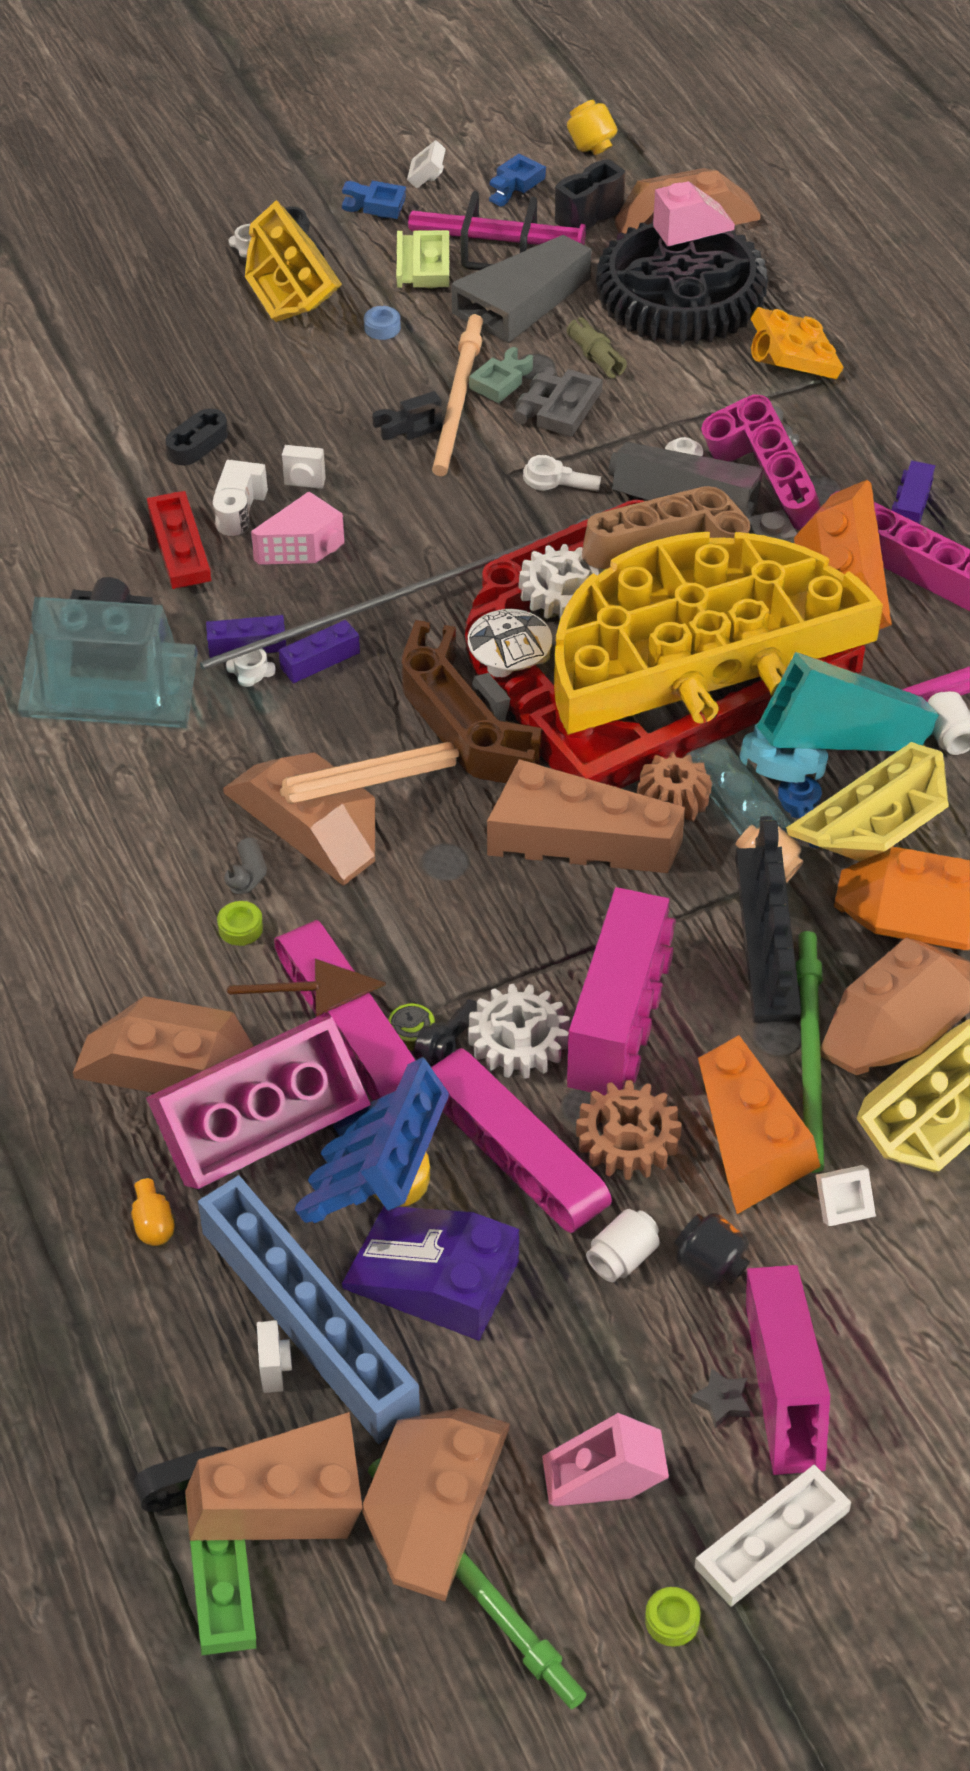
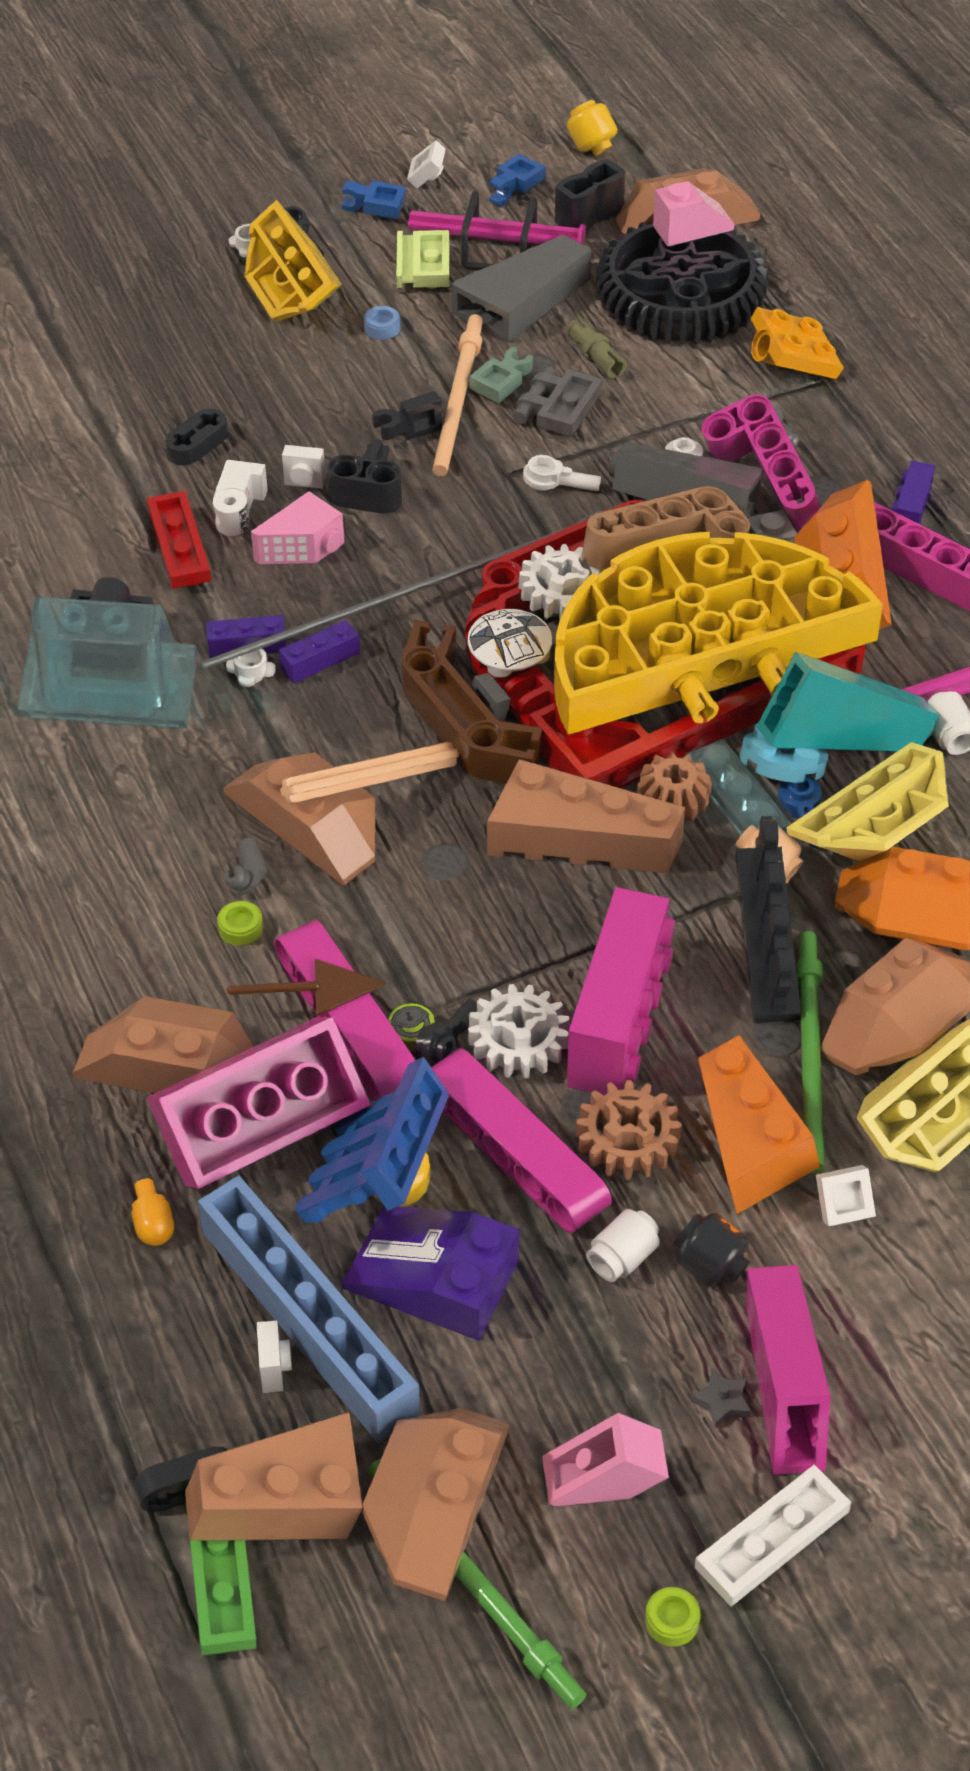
none -> black beam [328,439,402,514]

